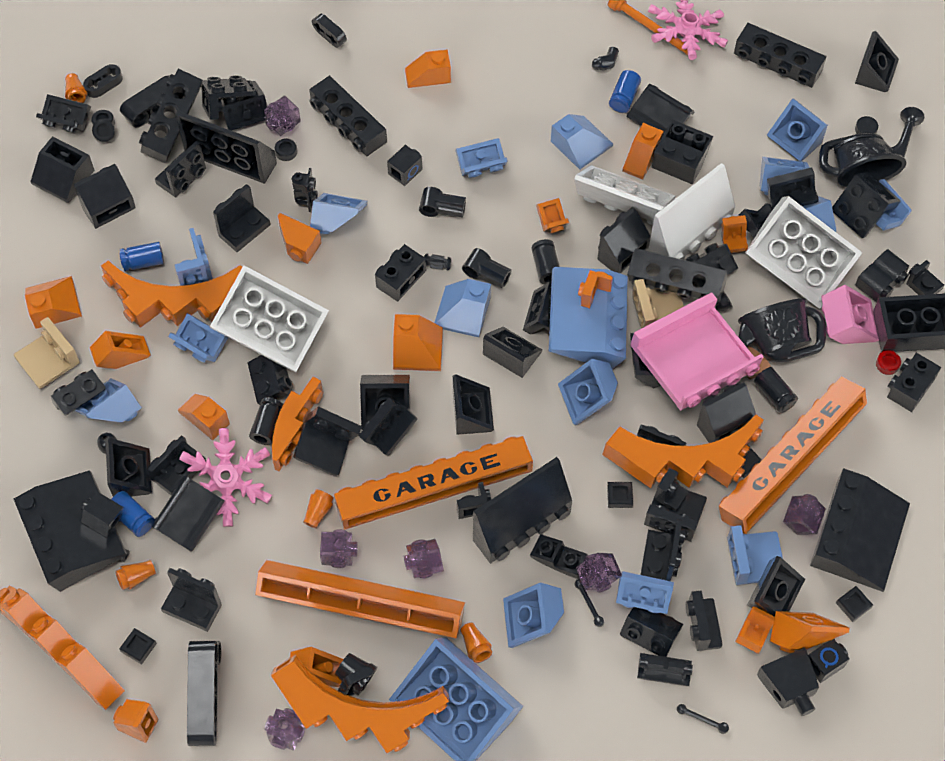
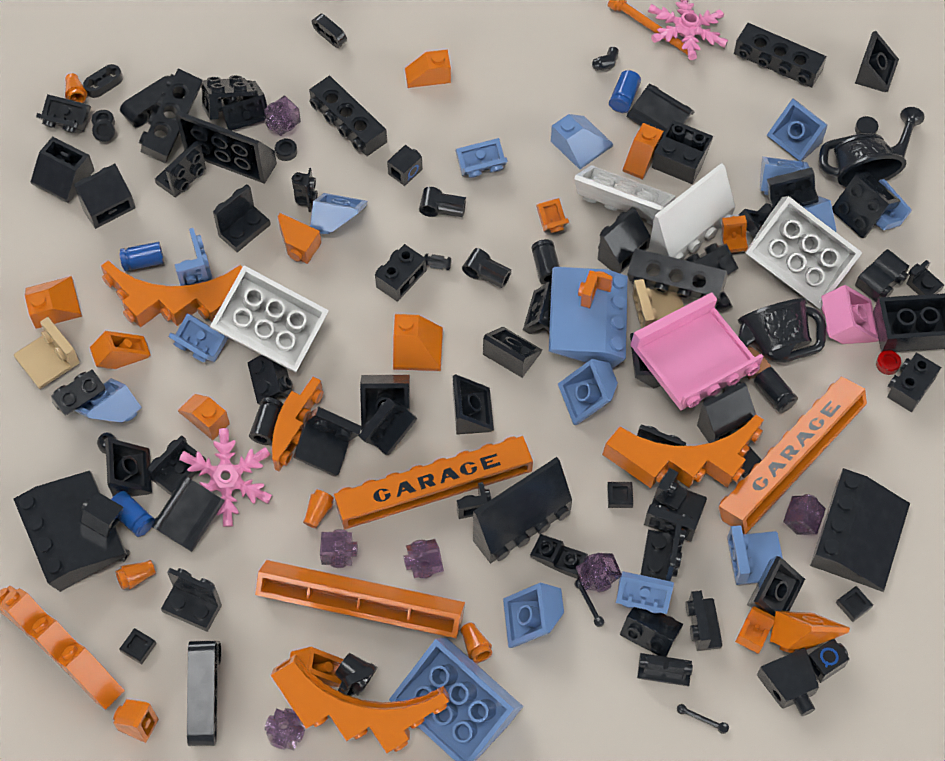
medium blue slope [434,279,491,337] -> none

